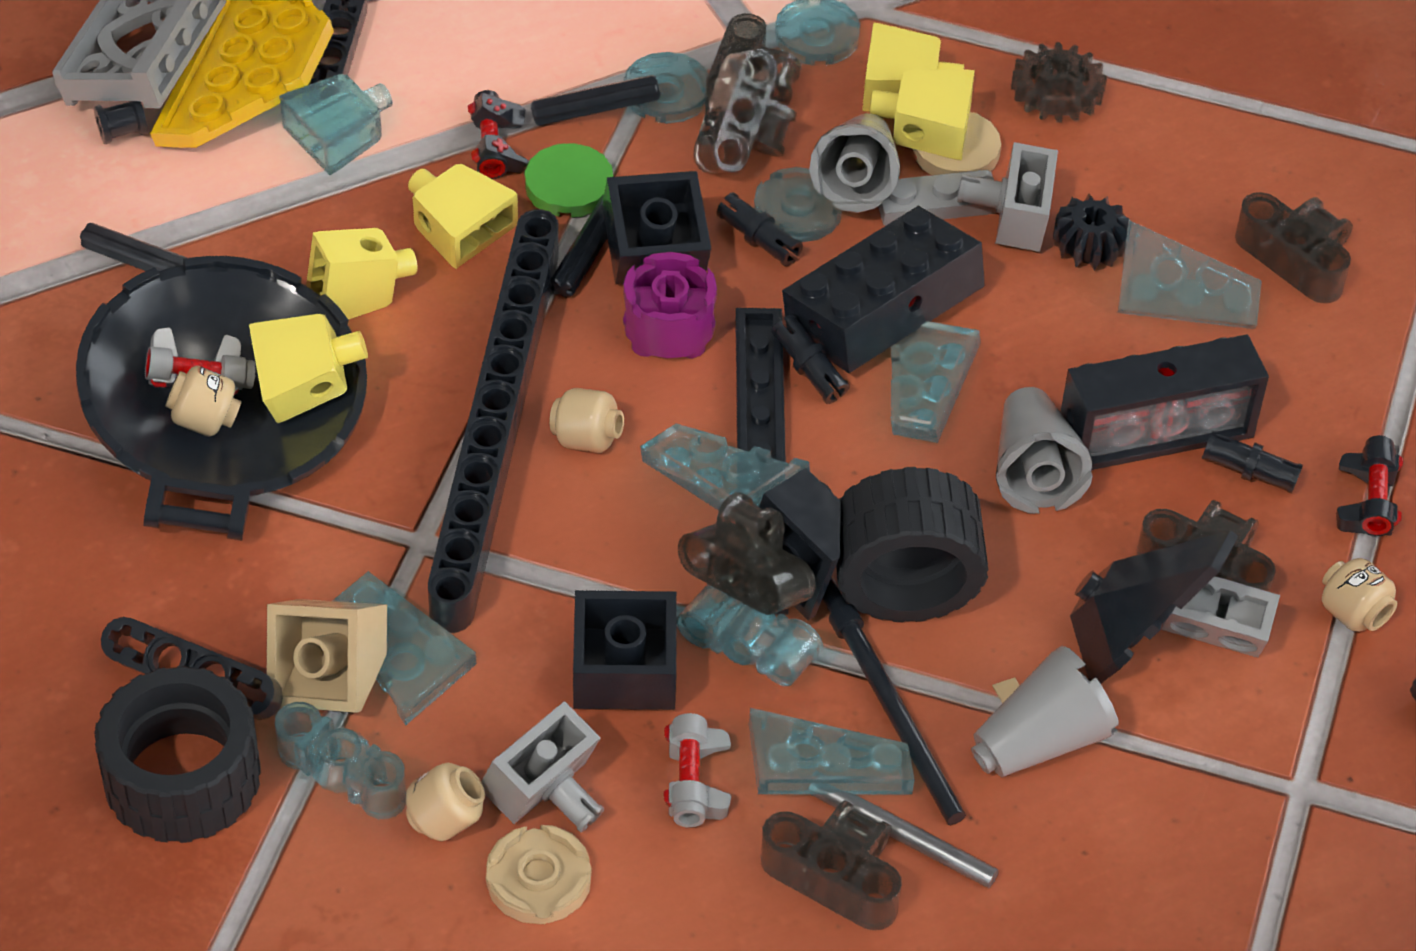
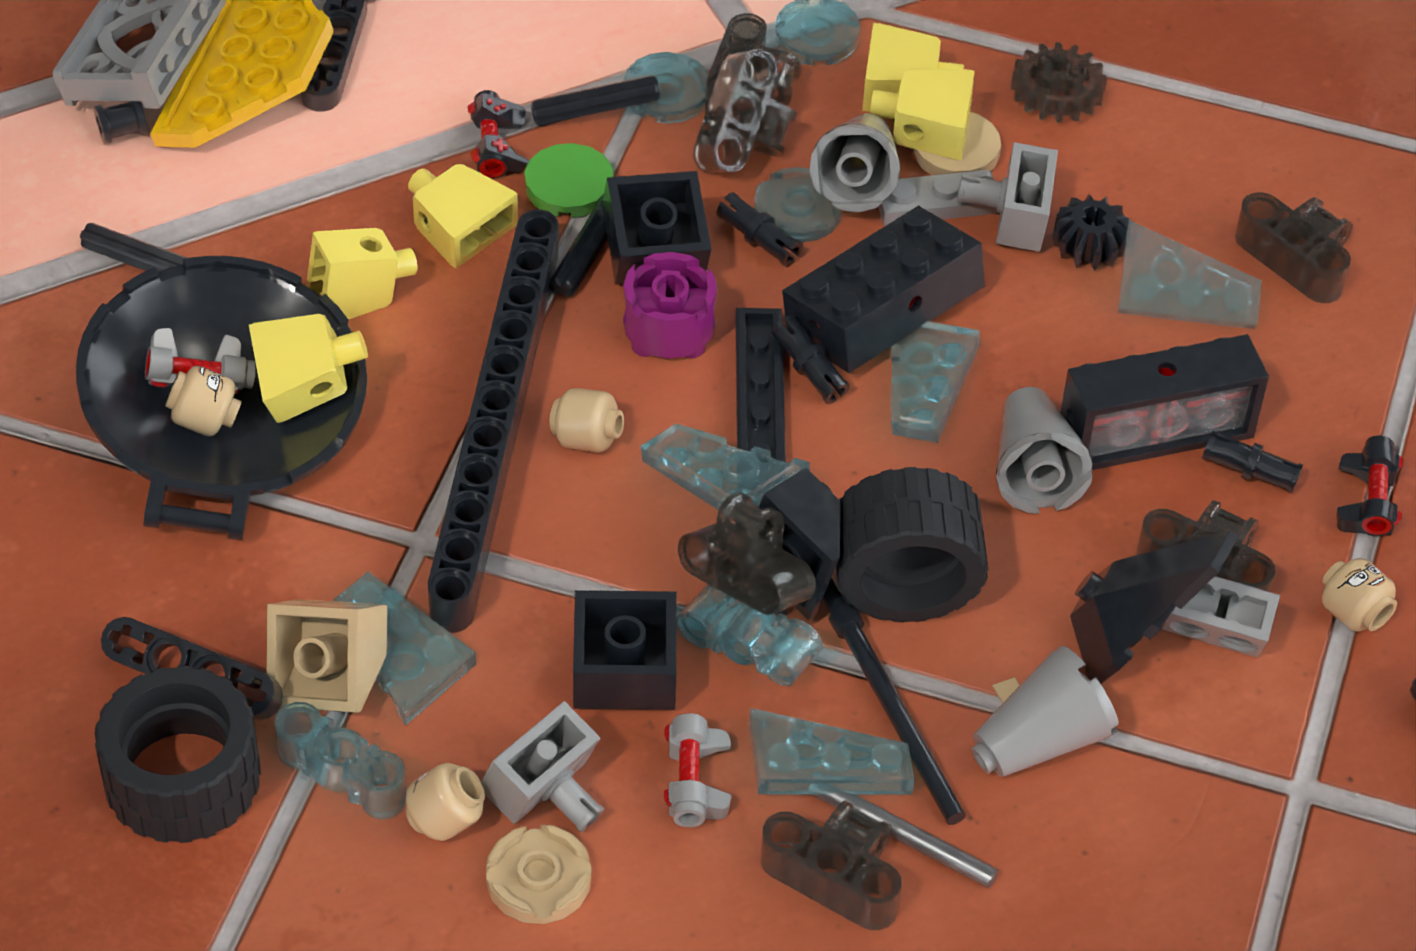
clear light blue torso [279,74,393,176] -> none

